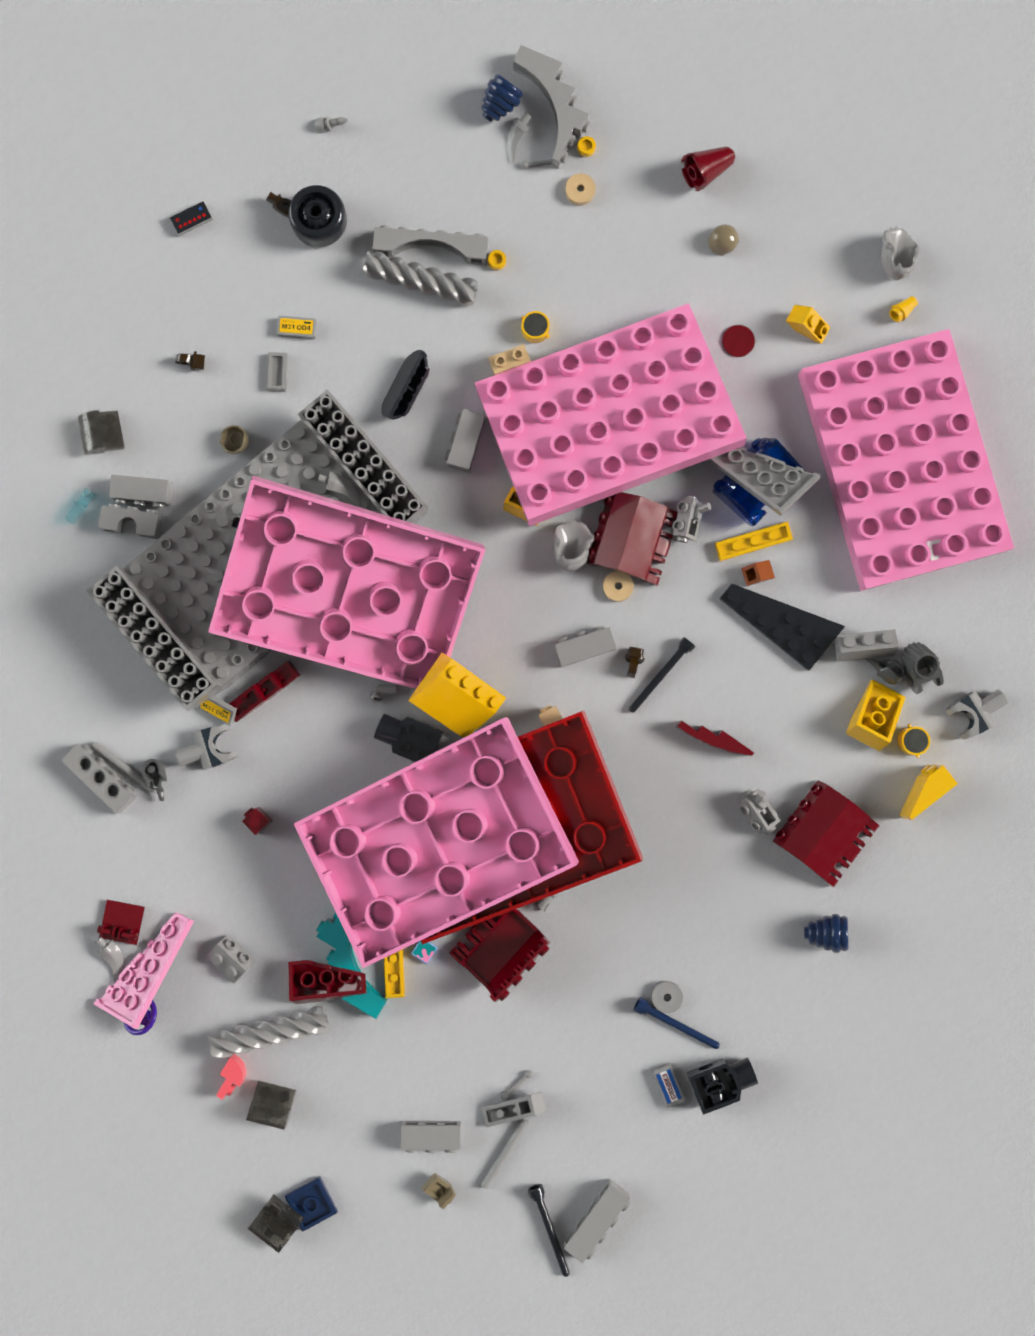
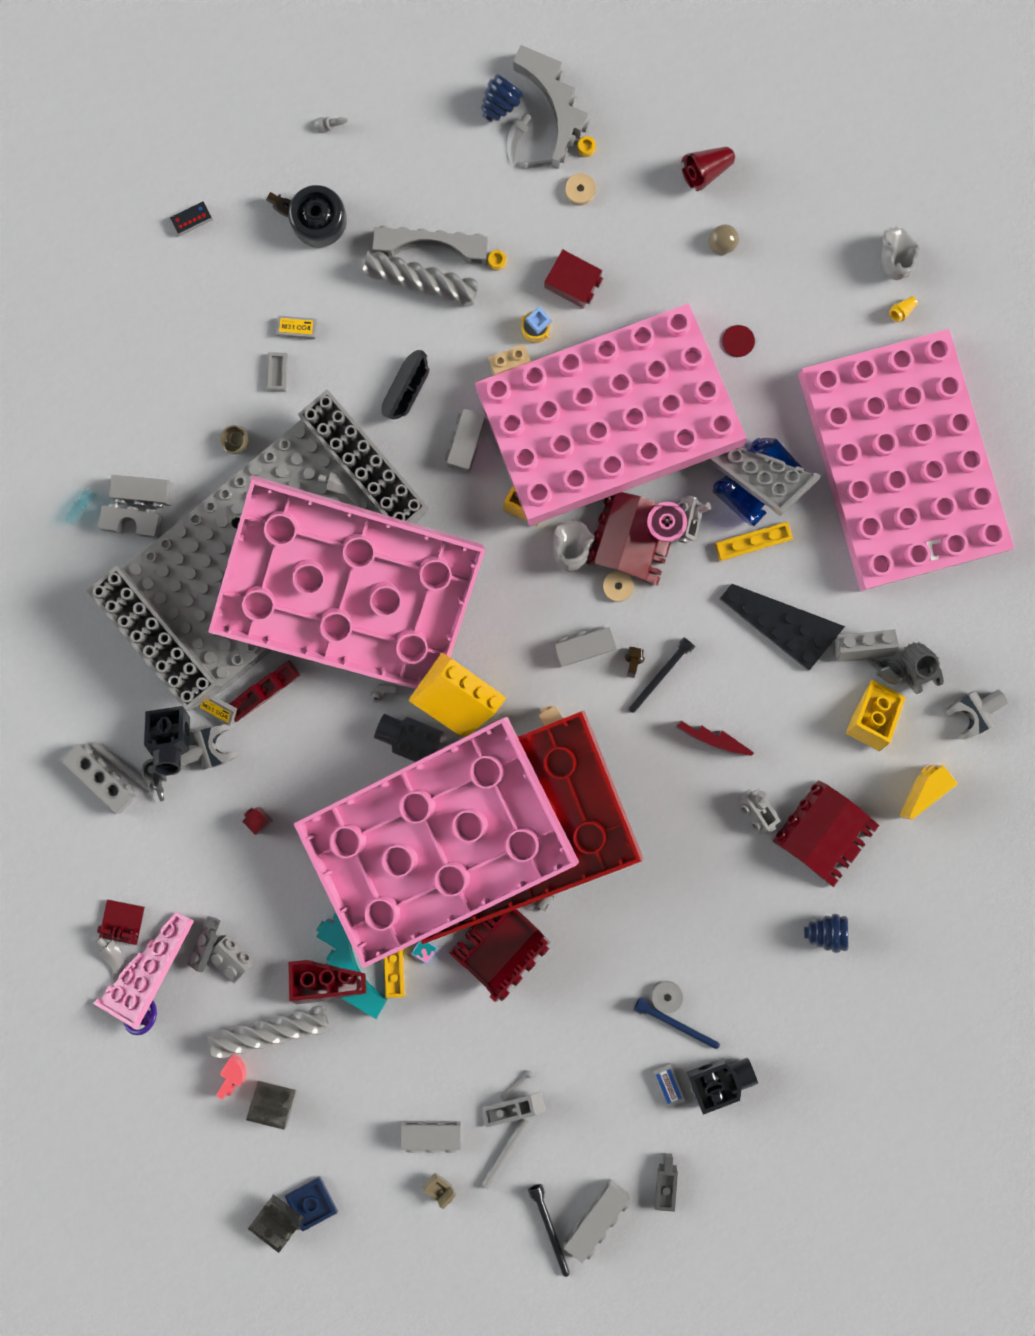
clear smoke brick [78,410,124,455] -> none
dark brown piece [175,351,205,371] -> none
dark orange brick [741,560,775,586] -> none
yellow slope [786,305,830,344] -> none
piece [897,724,930,758] -> none
none -> black brick [144,706,190,776]
none -> dark grey hinge [188,916,221,972]
none -> light blue tile [525,306,552,334]
none -> dark red brick [544,249,604,309]
none -> bright pink brick [647,502,687,542]
none -> dark grey hinge [655,1153,678,1212]

